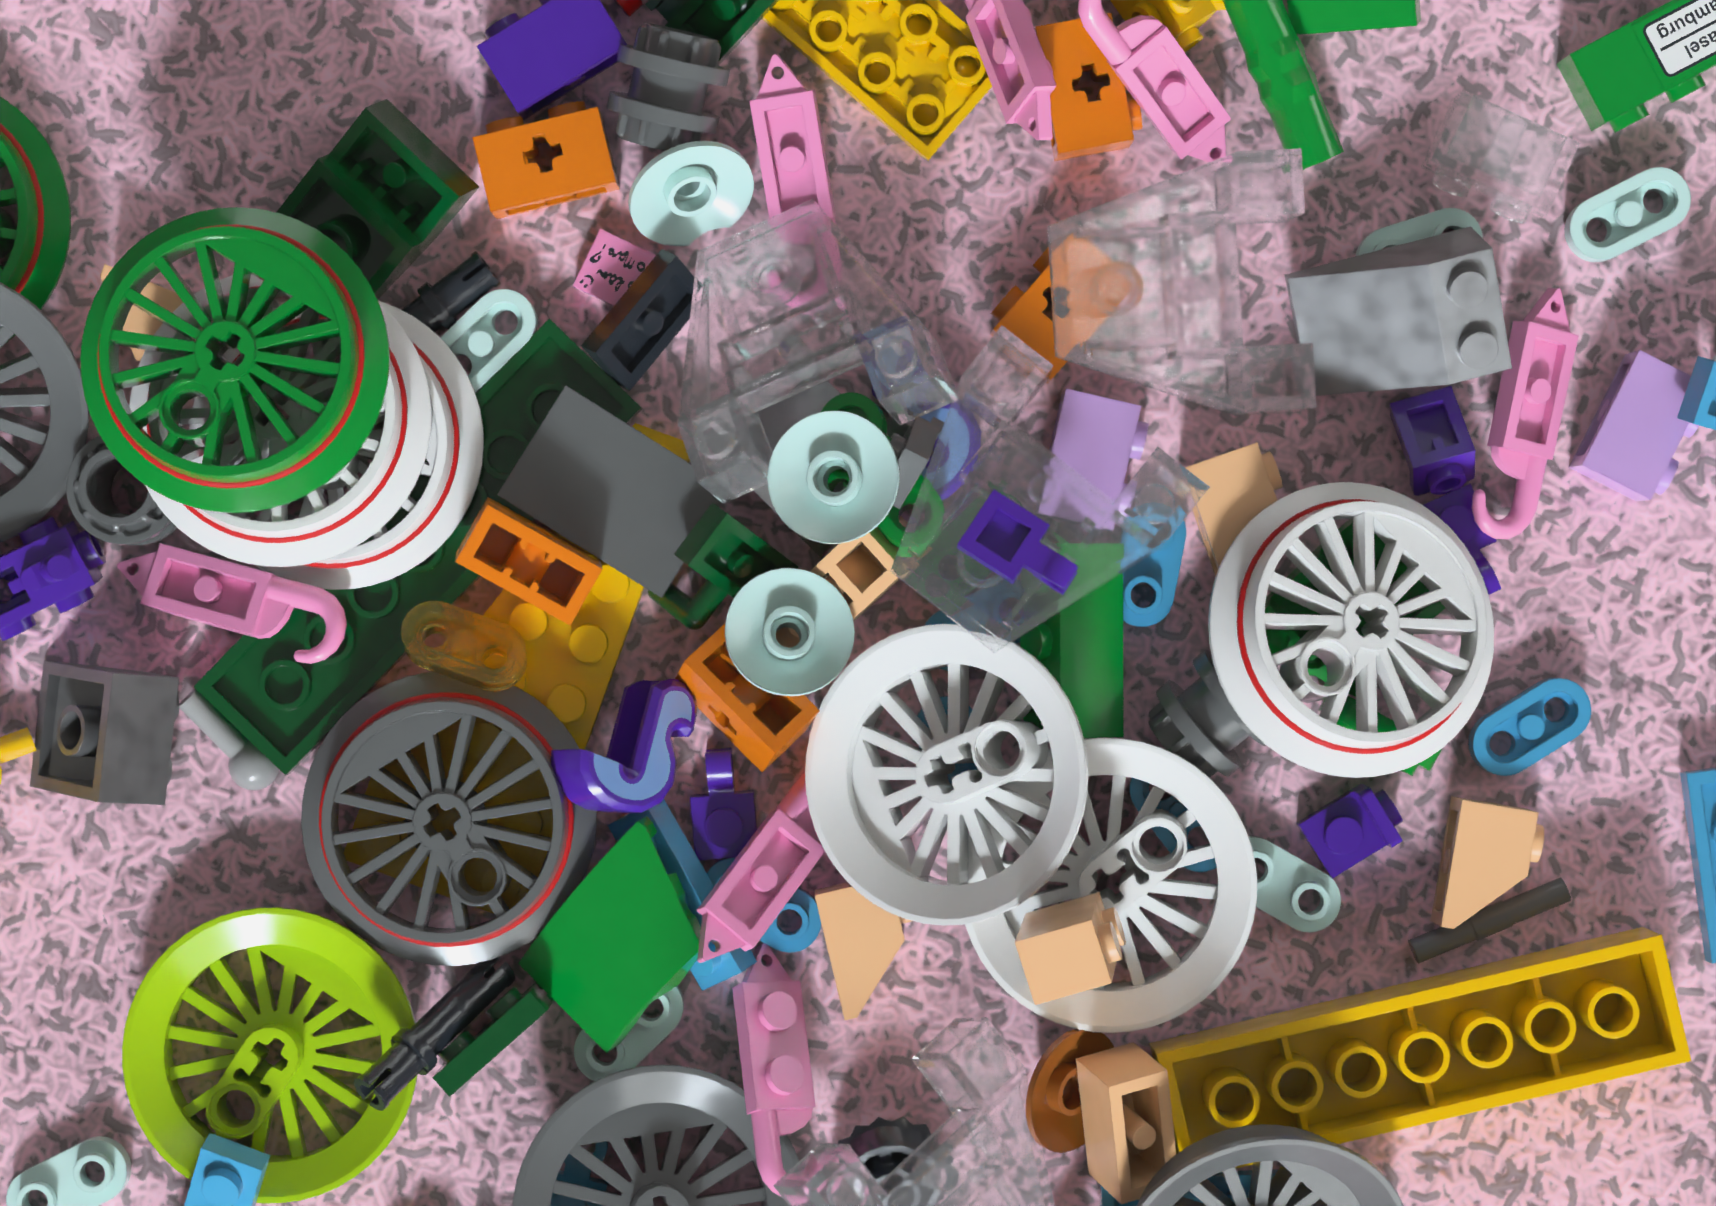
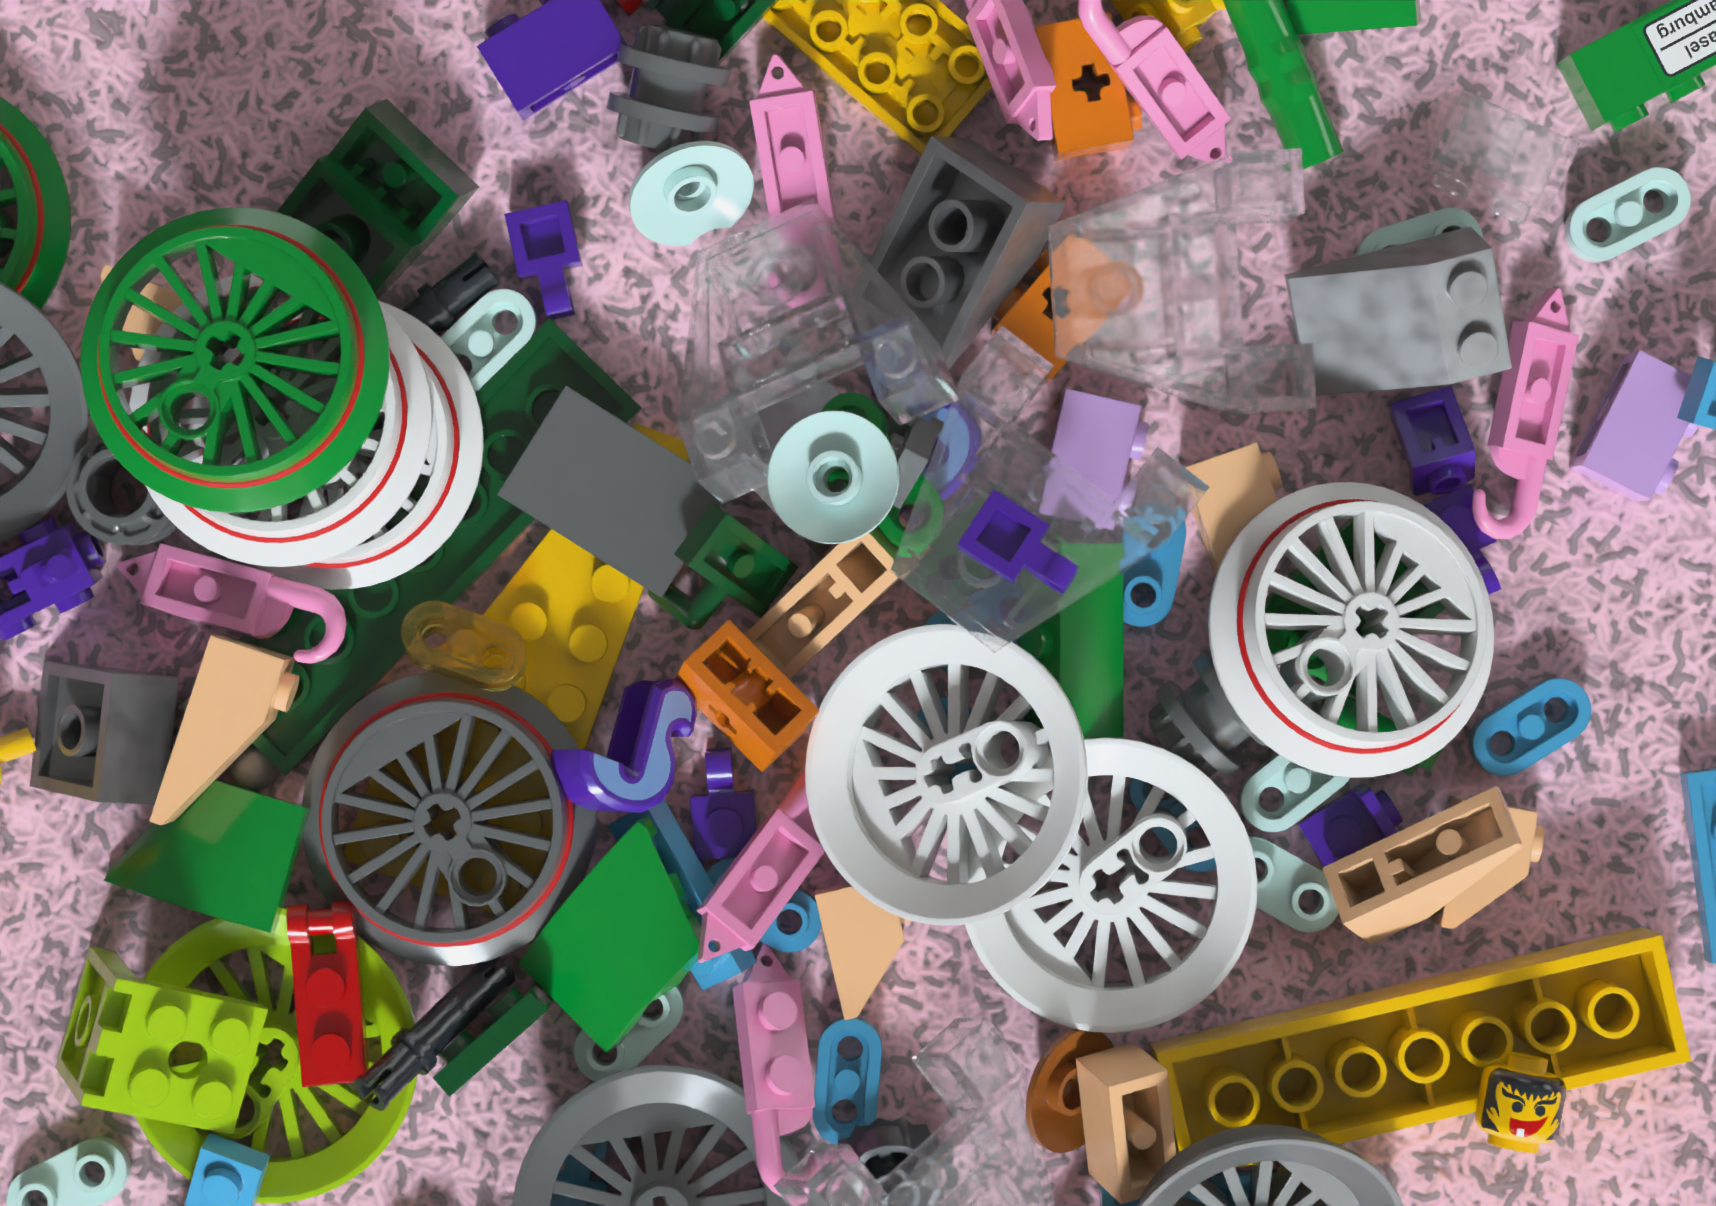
orange brick [455,497,603,626] -> none
orange brick [472,101,620,219] -> none
bright pink tile [573,229,656,306] -> none
black plate [581,249,709,391] -> none
light aqua dish [725,568,855,696] -> none
light nougat brick [1015,892,1126,1005] -> none
dark grey piece [1408,877,1571,964] -> none
none -> lime bracket [55,945,268,1135]
none -> green slope [104,779,311,933]
none -> light nougat slope [149,634,299,825]
none -> red plate [286,900,369,1087]
none -> dark purple plate [504,200,583,320]
none -> dark azure plate [813,1016,882,1145]
none -> flat silver slope [848,136,1067,371]
none -> light aqua plate [1238,753,1350,832]
none -> light nougat slope [1322,786,1523,944]
none -> head [1475,1052,1566,1153]

